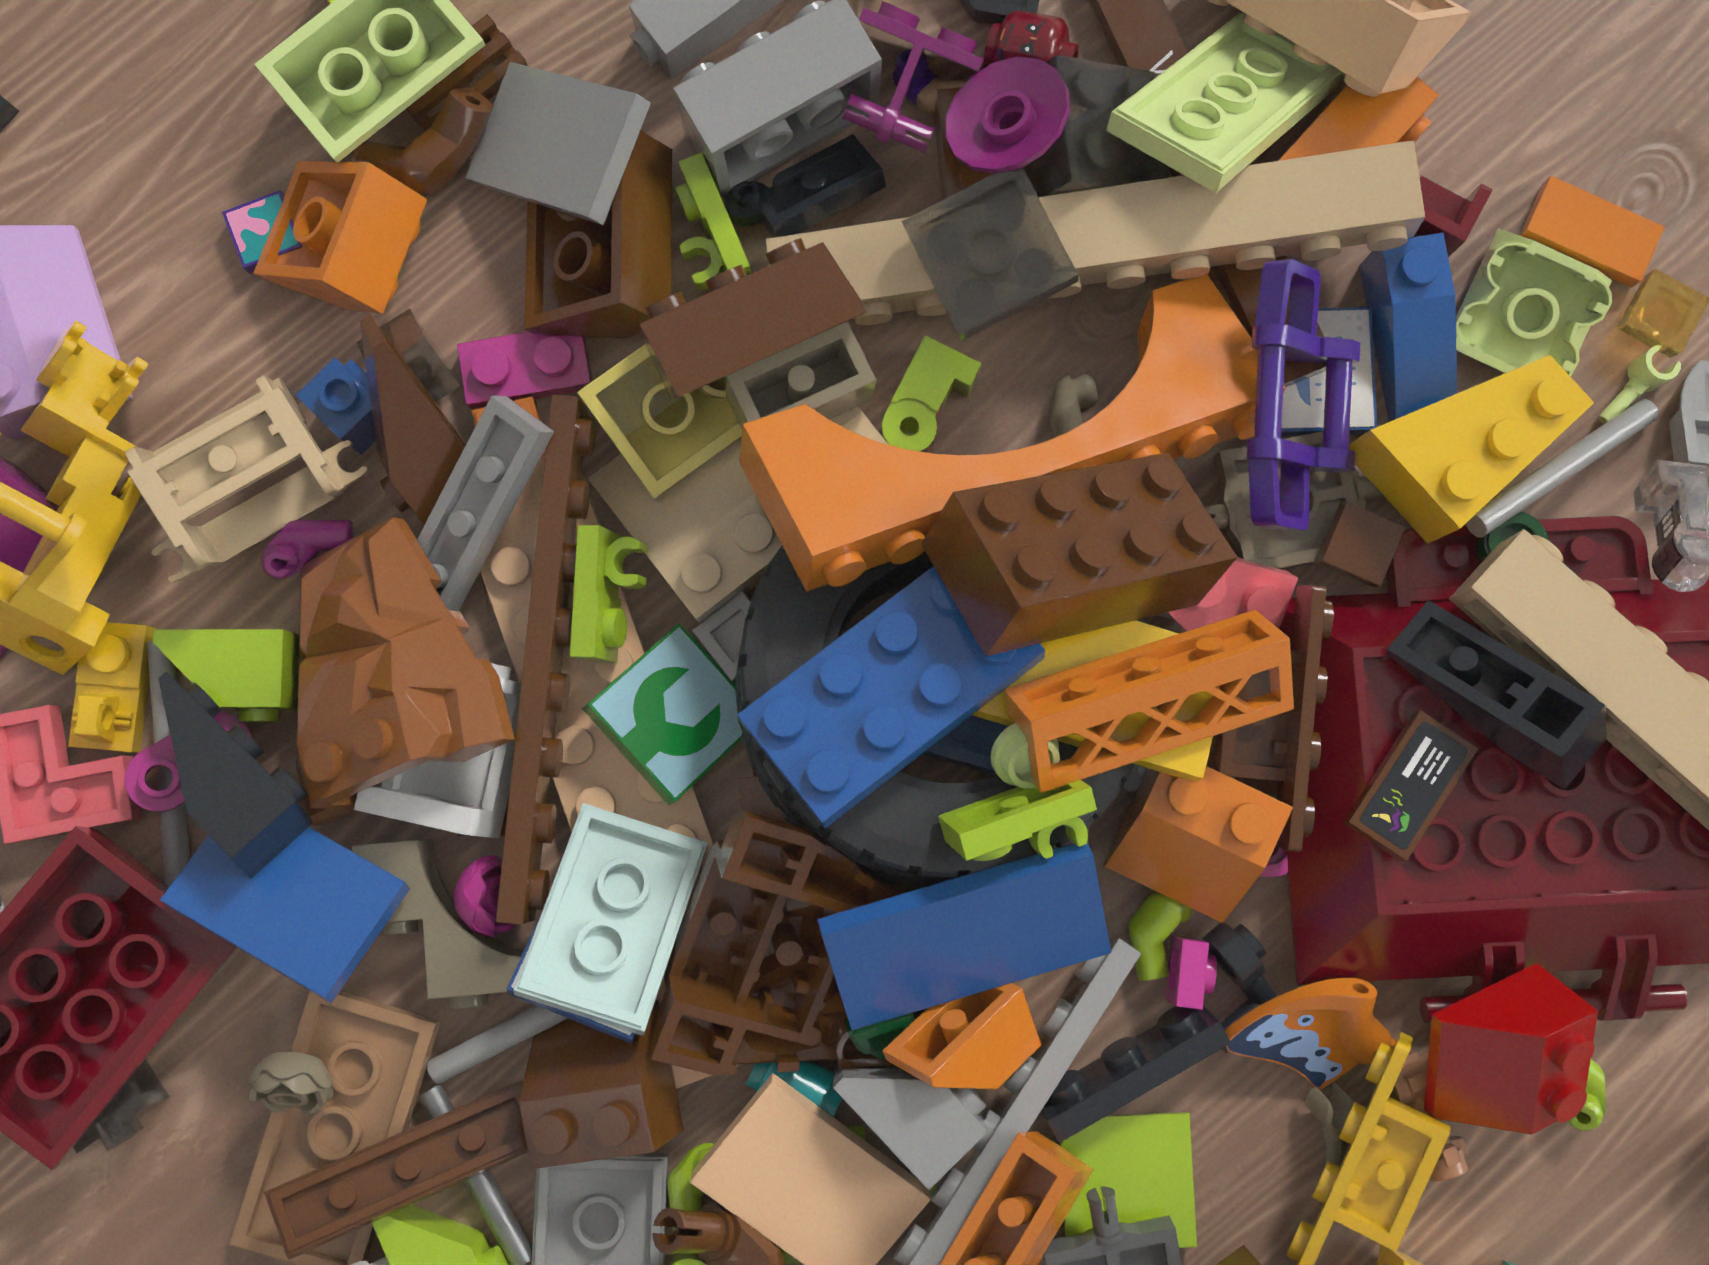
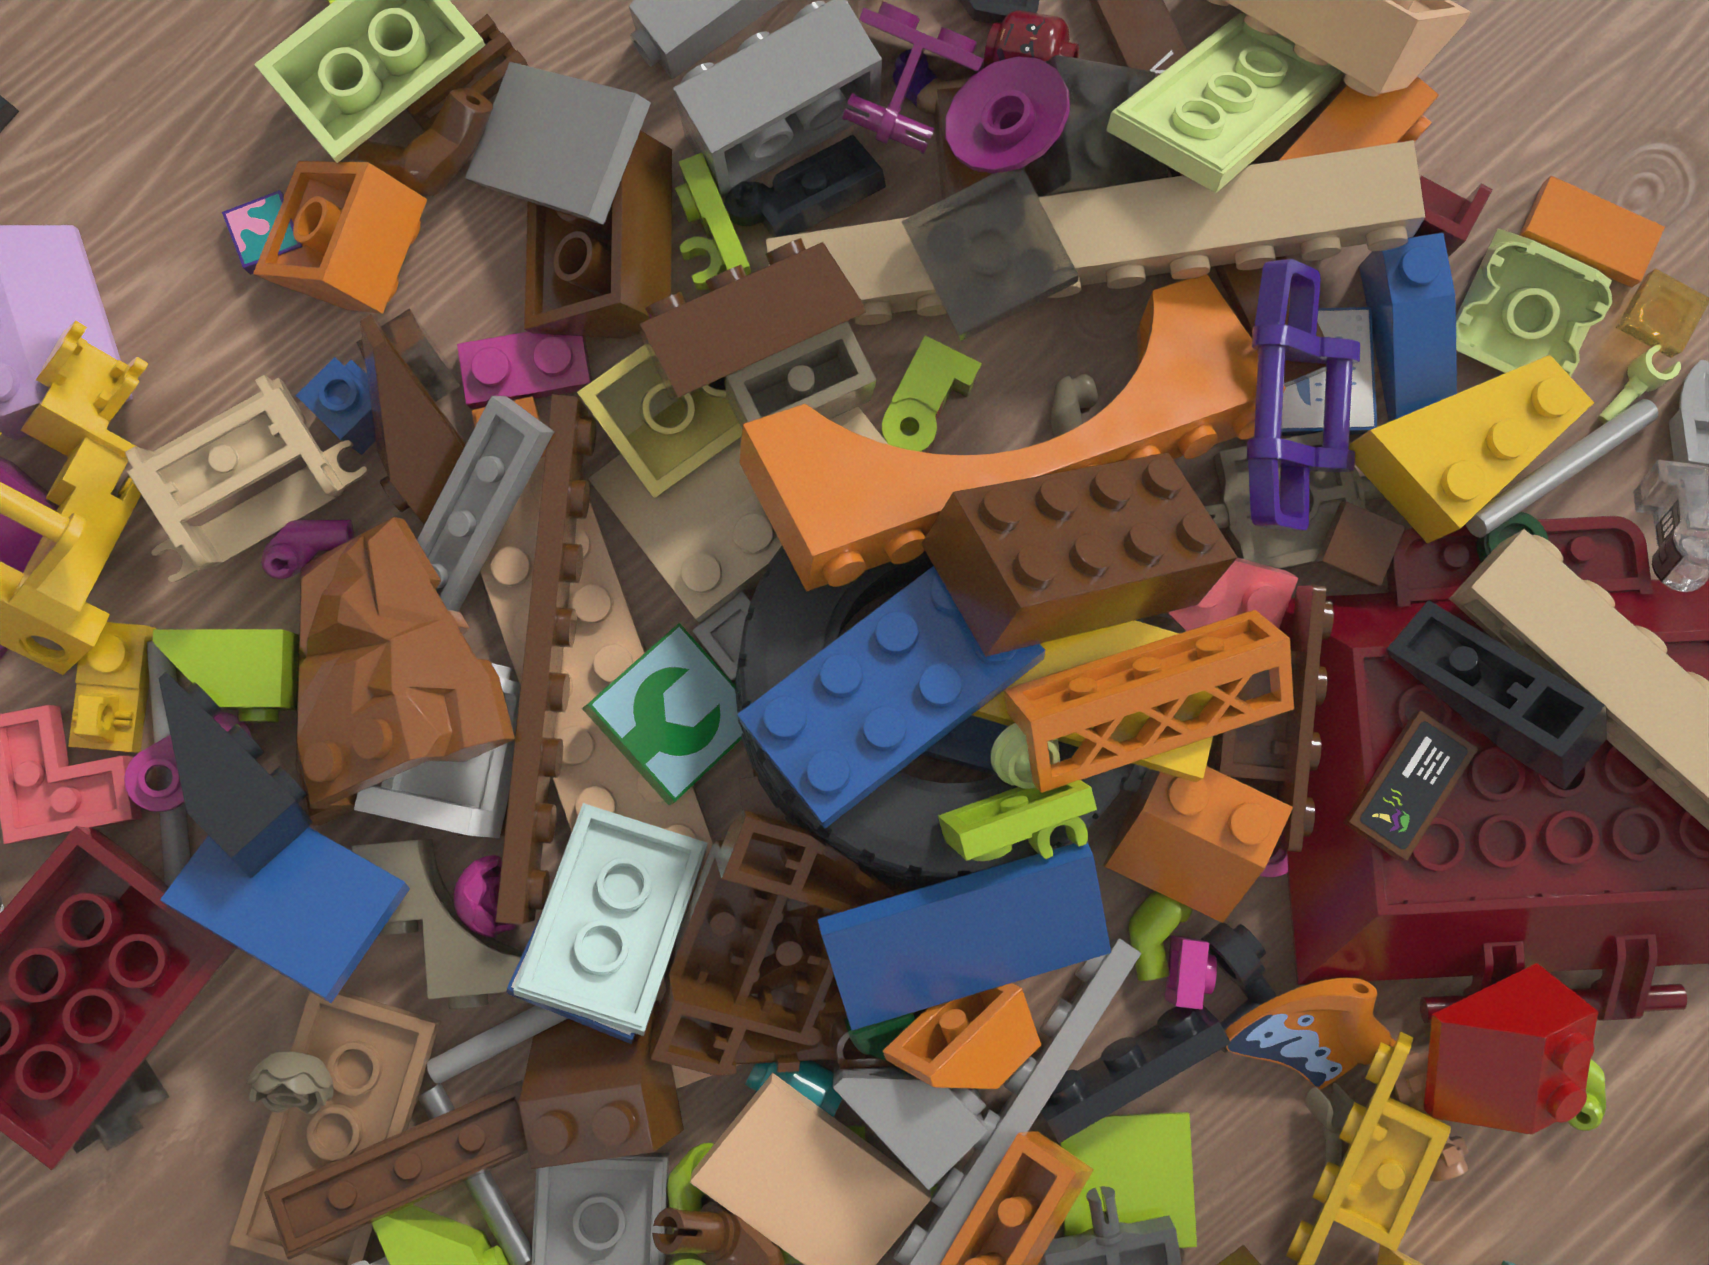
lime plate [570,525,648,663] -> none

